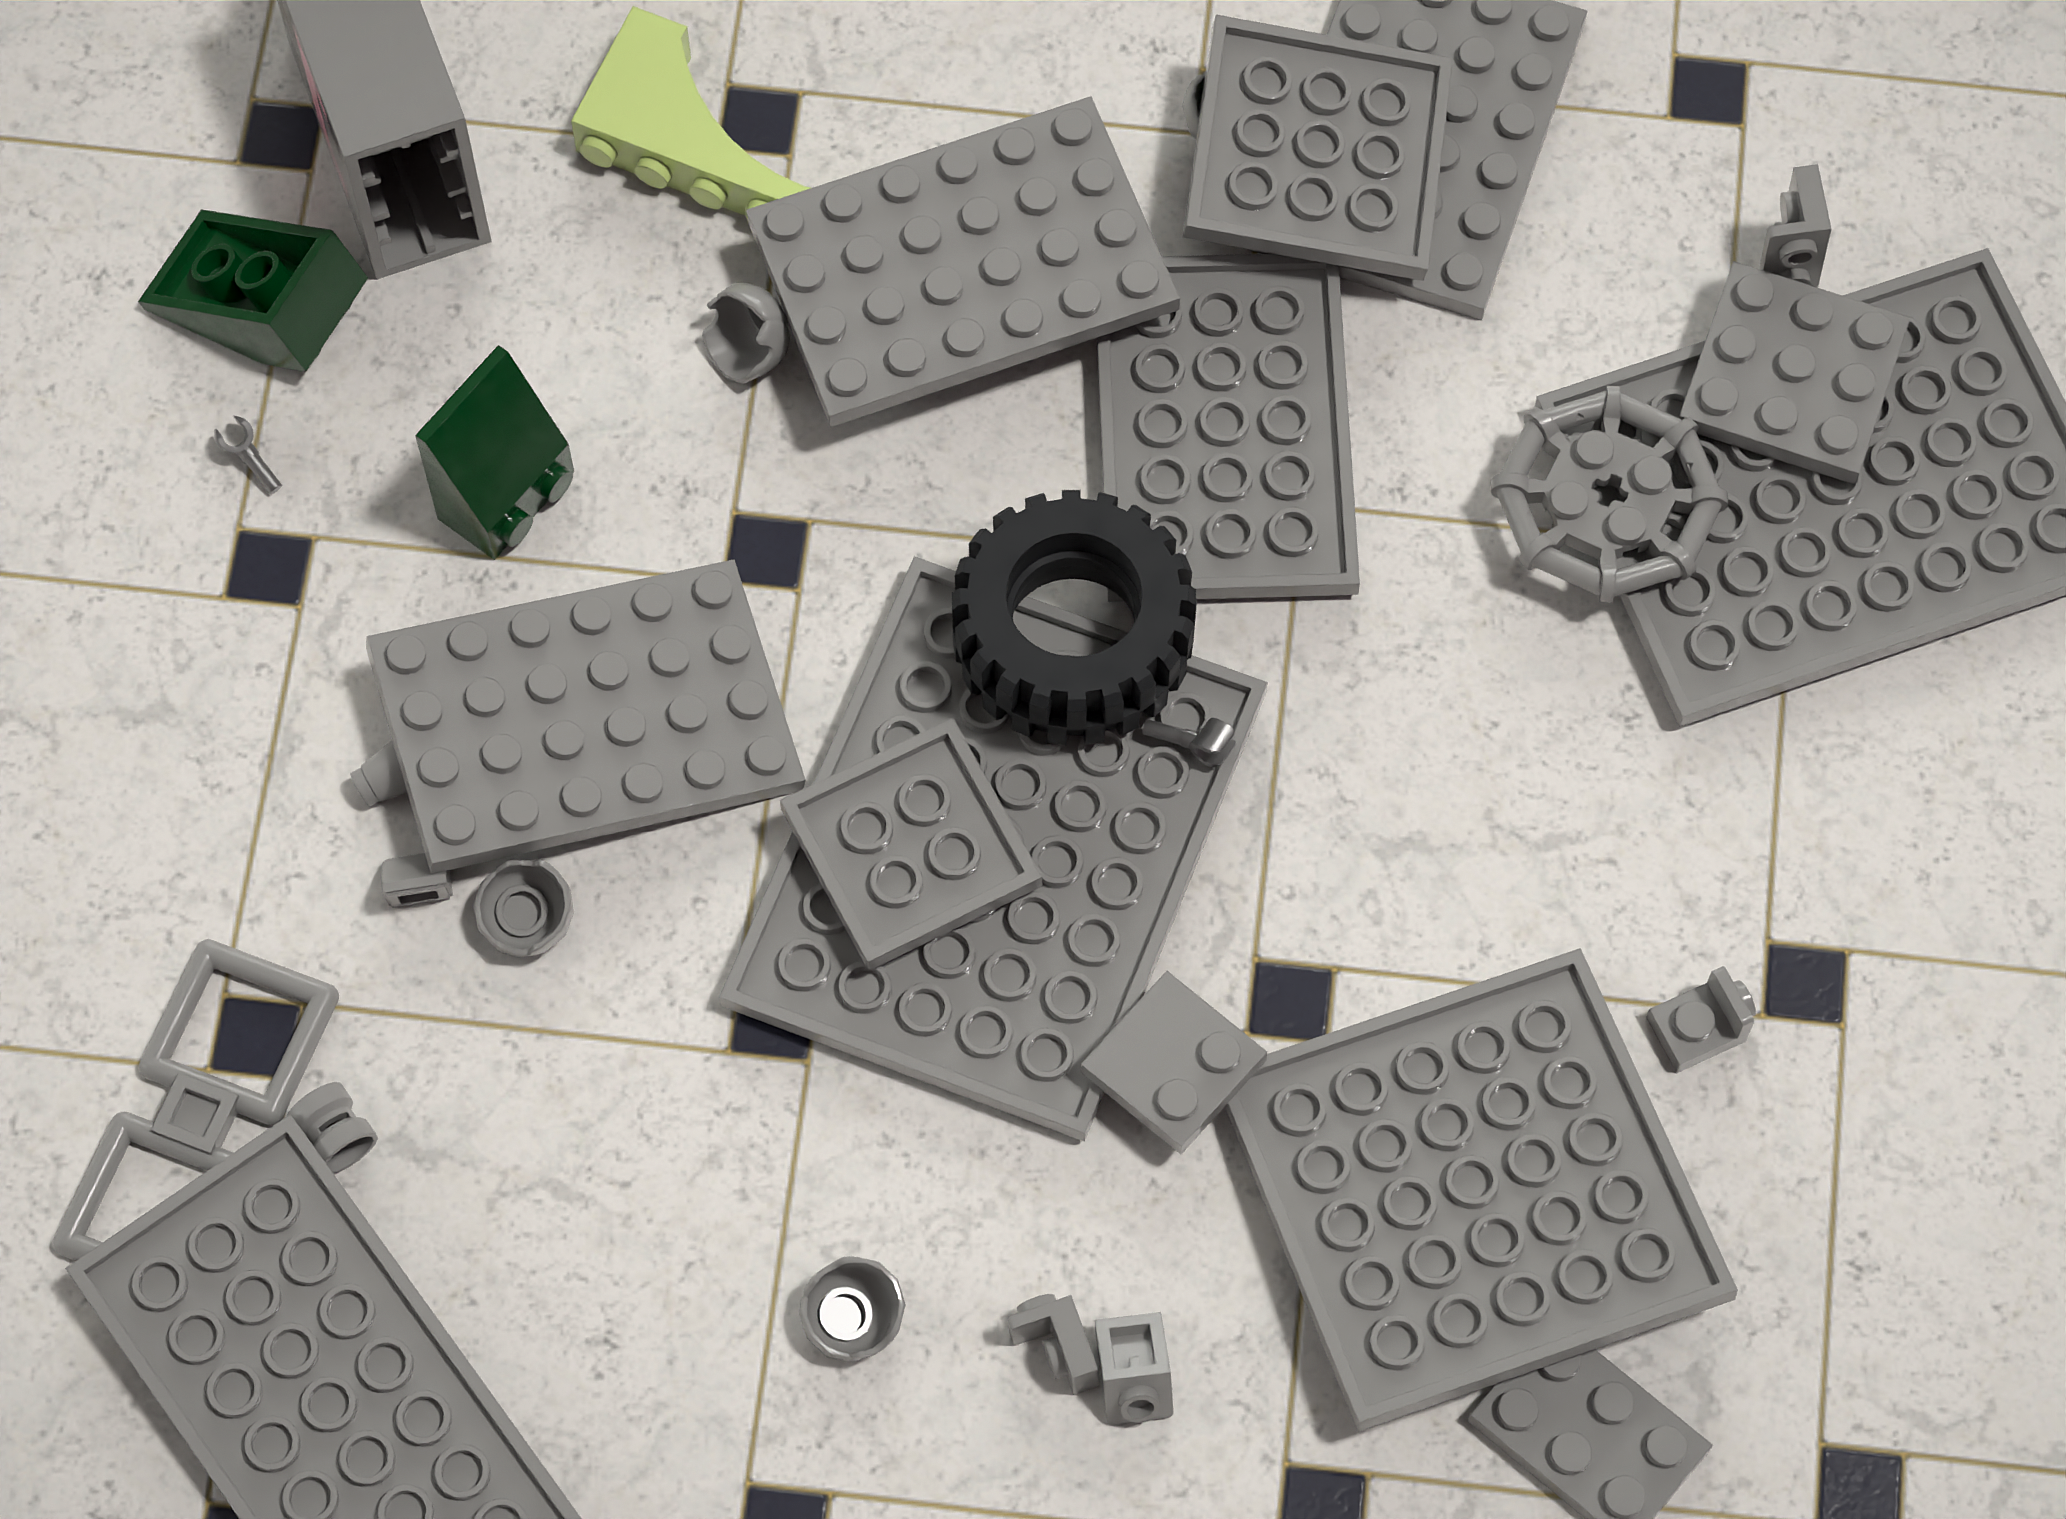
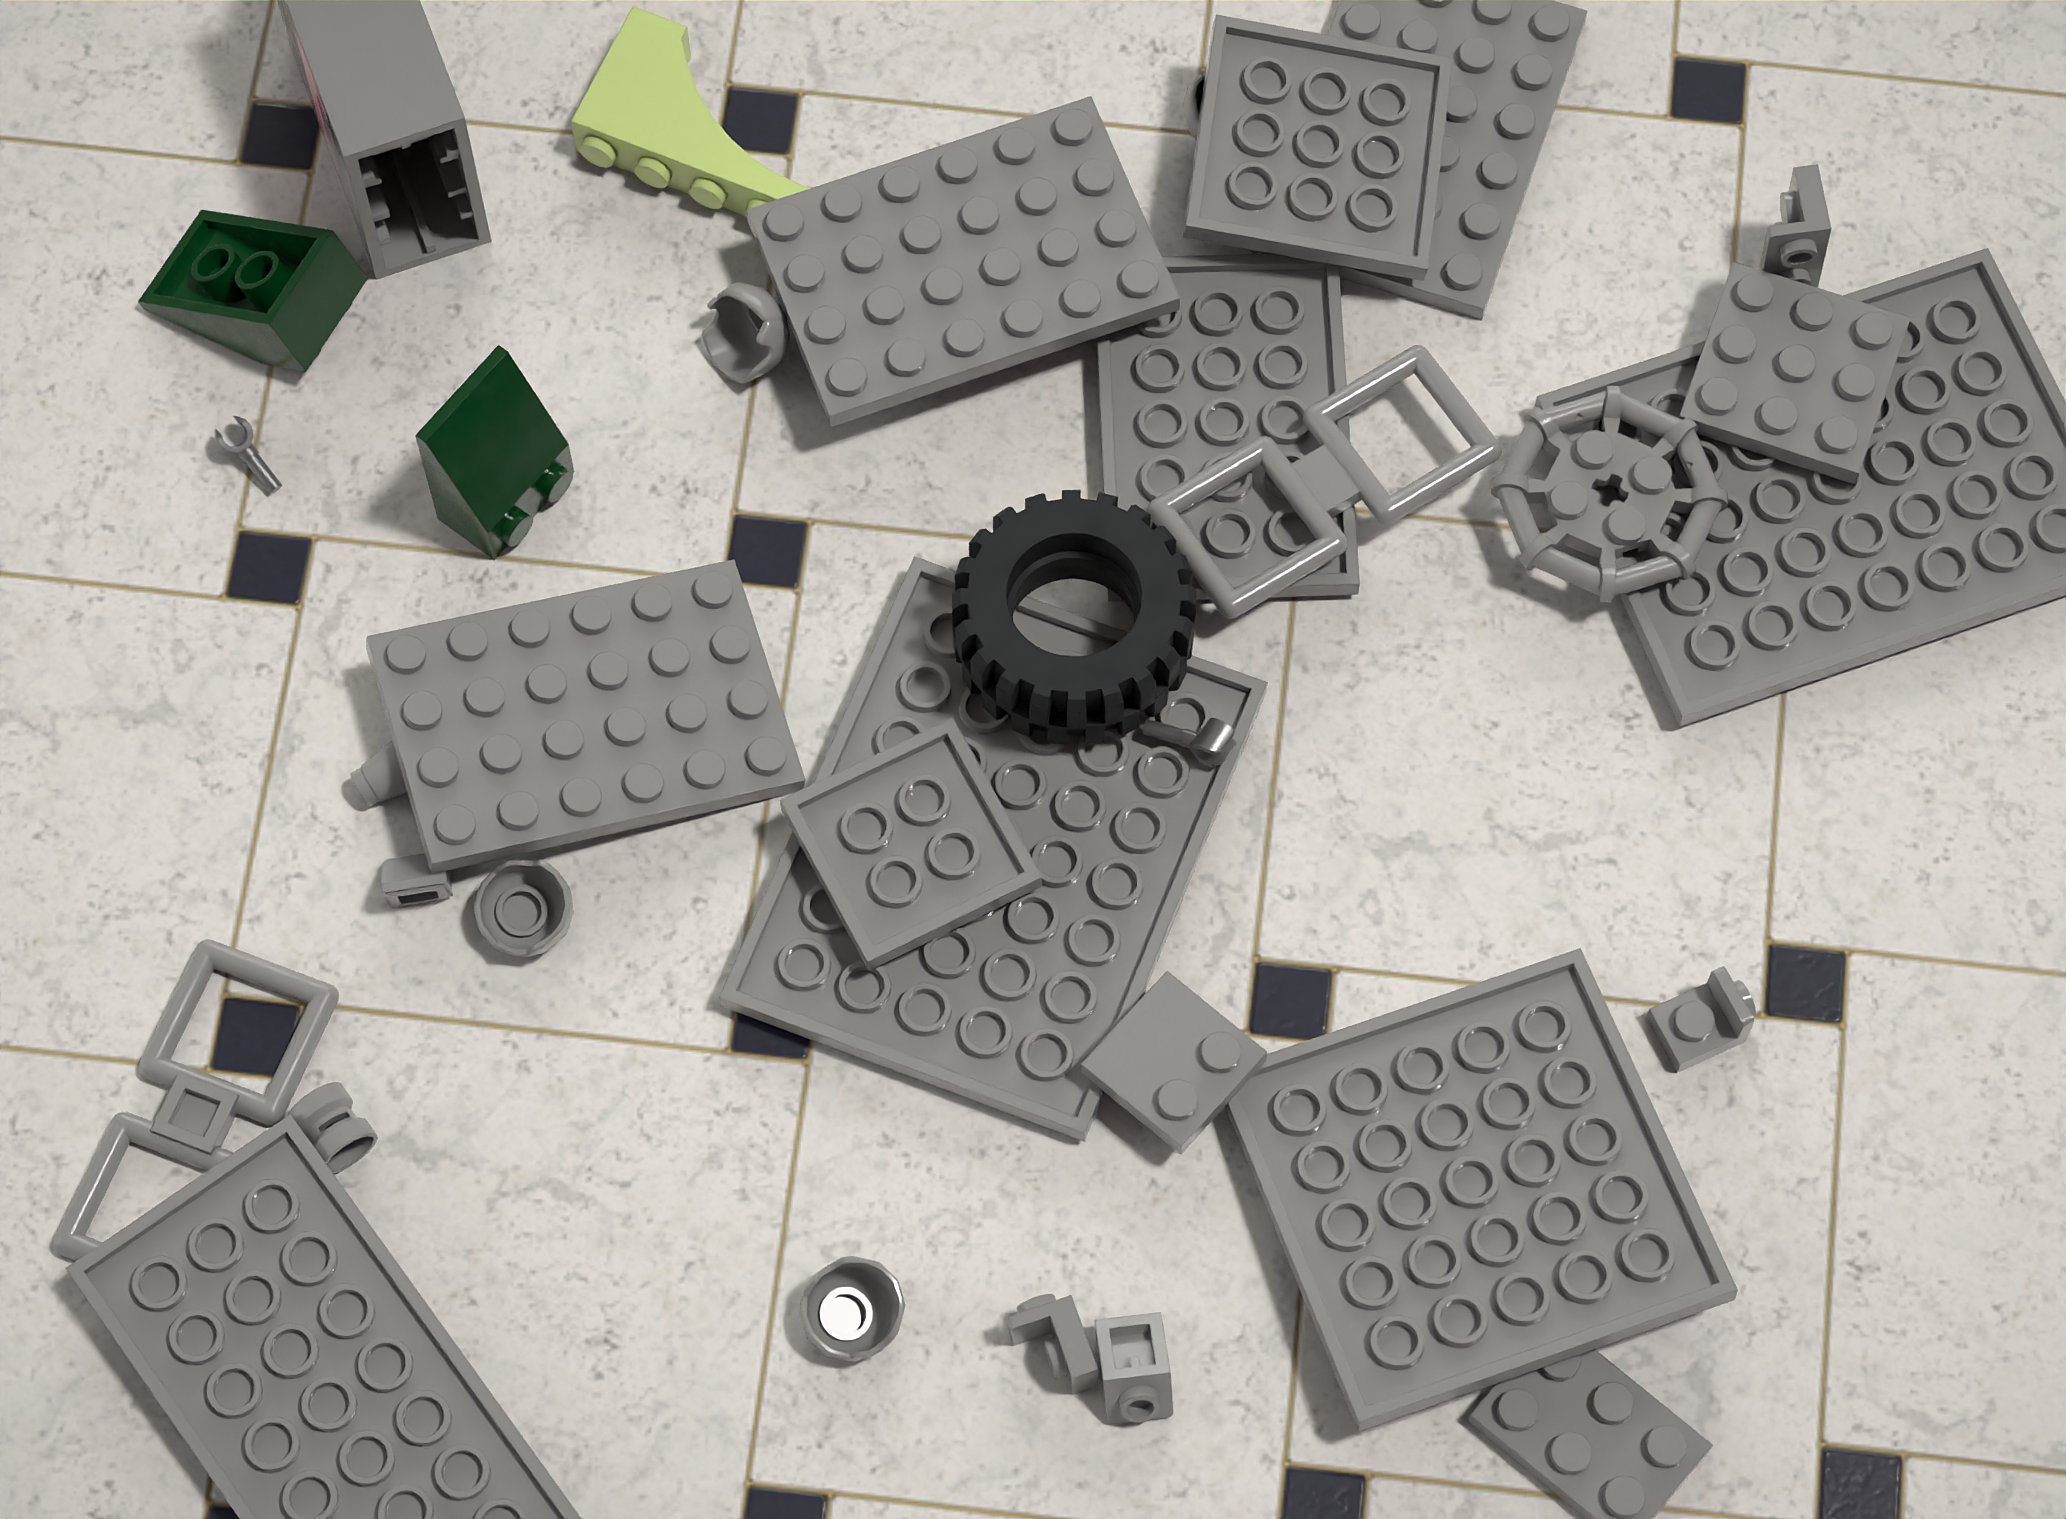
none -> light grey bar [1148,345,1502,619]

